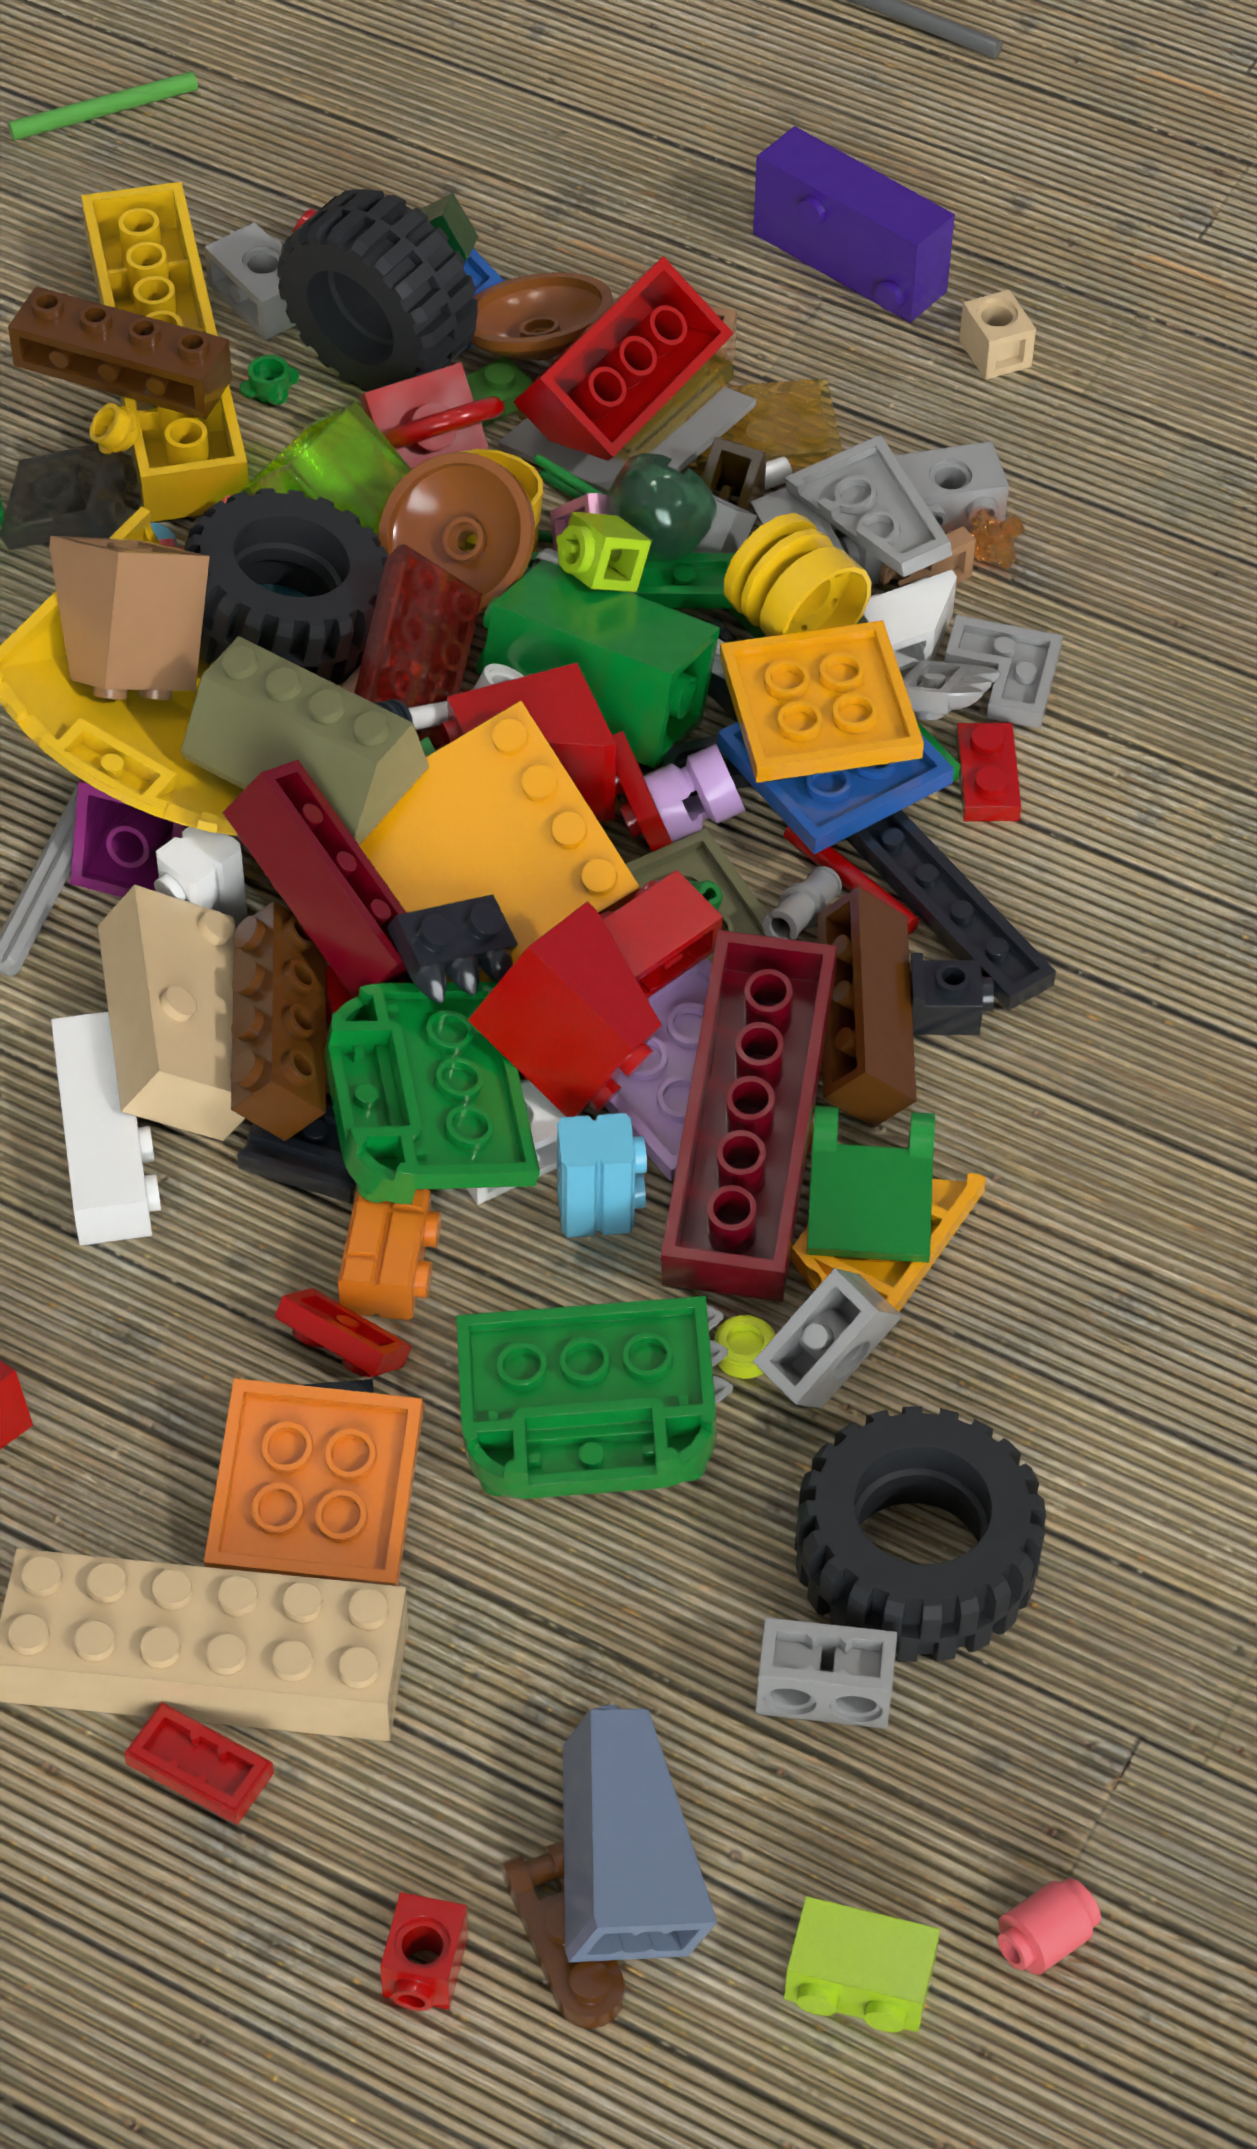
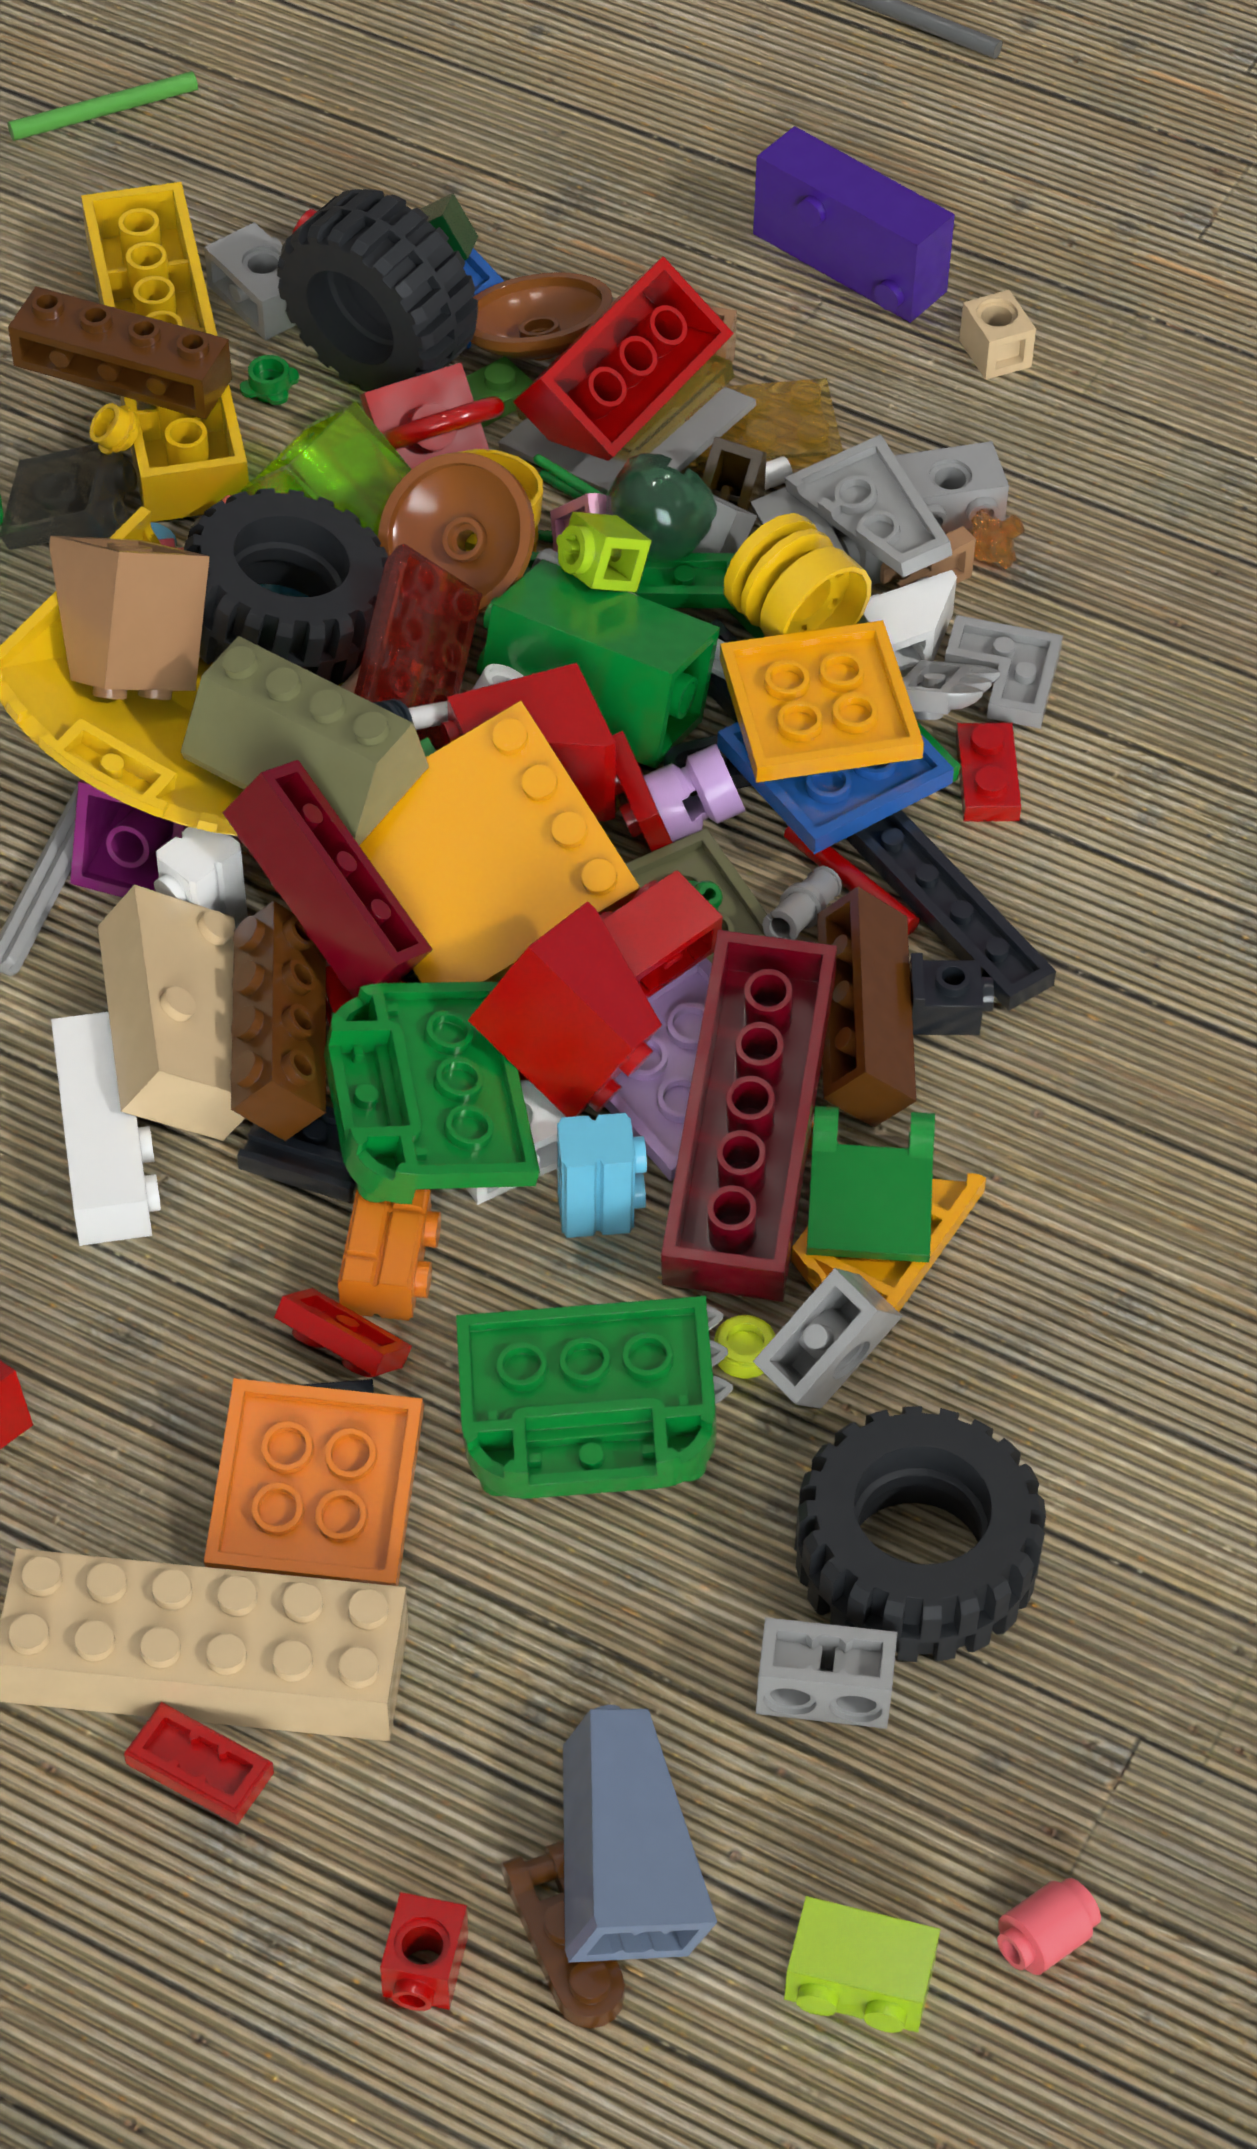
black plate [387,894,518,1004] -> none

